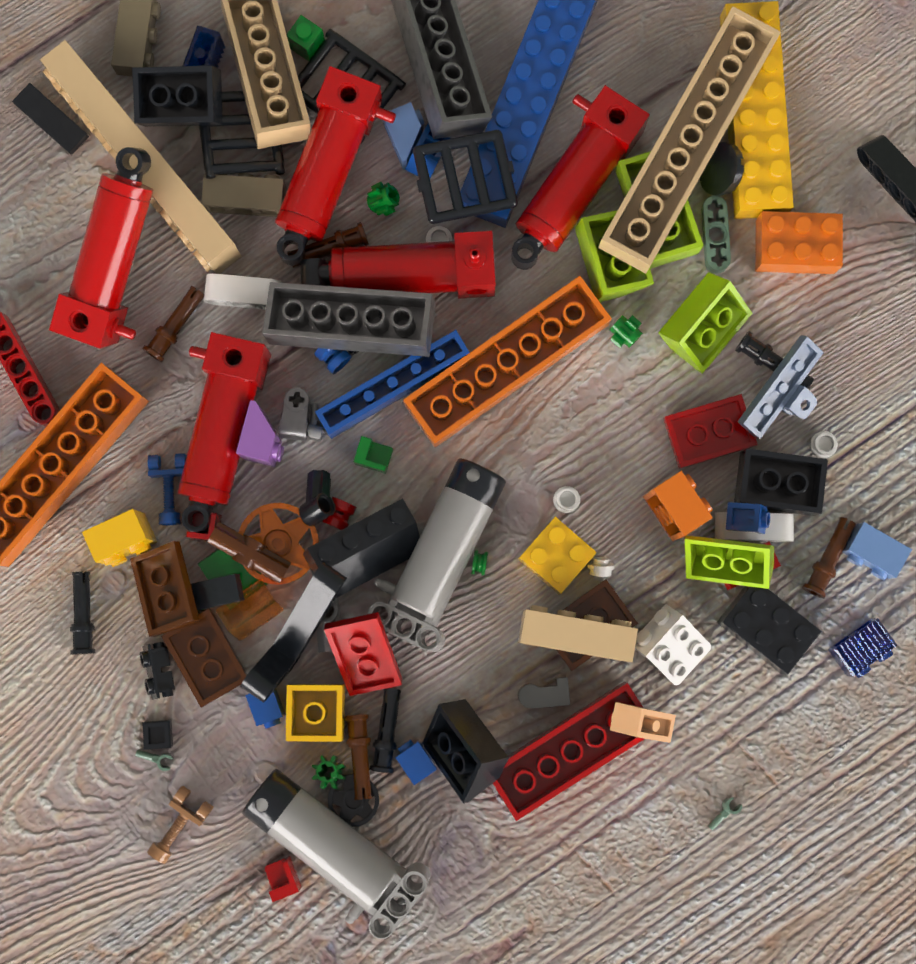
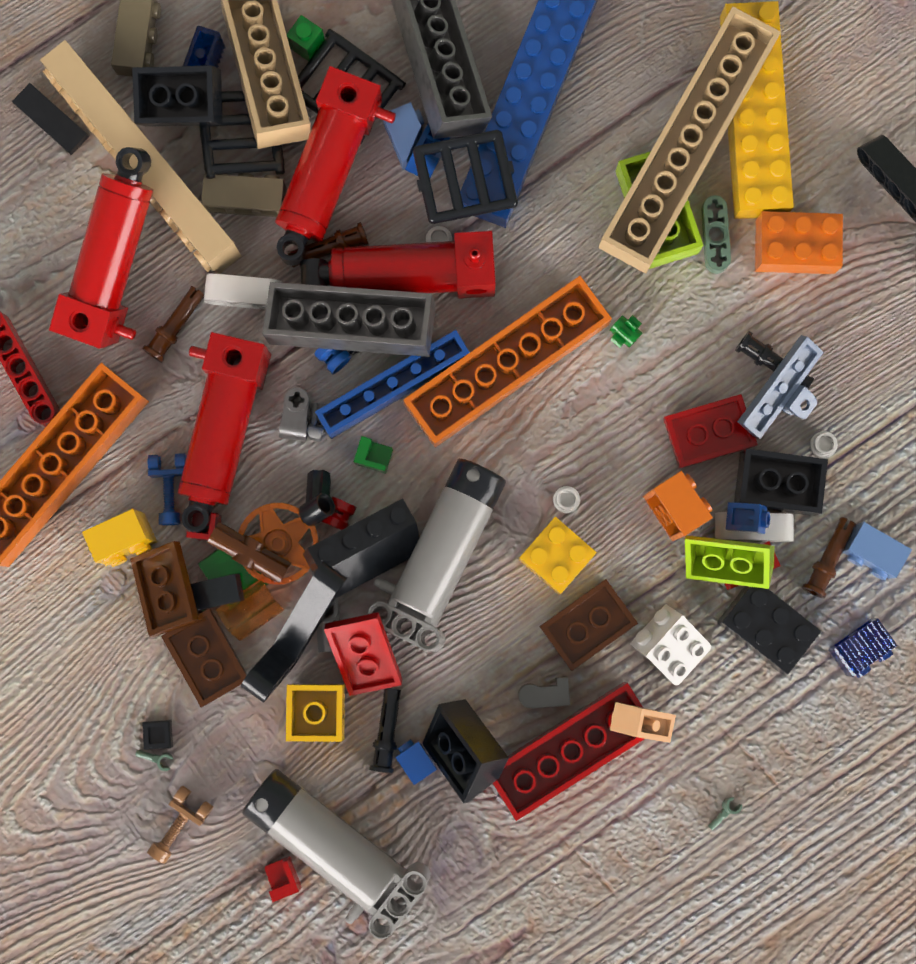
black pin [70,571,96,655] -> none
black hinge [140,642,175,700] -> none
medium lavender slope [236,400,284,467] -> none
blue brick [245,689,286,729] -> none
green gear [312,755,346,789] -> none
black wheel [328,774,379,827] -> none
reddish brown pin [344,714,372,800] -> none
green gear [367,182,400,216] -> none
green bush [471,550,488,576] -> none
red piece [511,85,650,270] -> none
tan brick [518,605,638,662] -> none
lime slope [575,210,654,302] -> none
white plate [587,557,615,577] -> none
lime slope [658,272,753,374] -> none
black tile [699,142,744,197] -> none

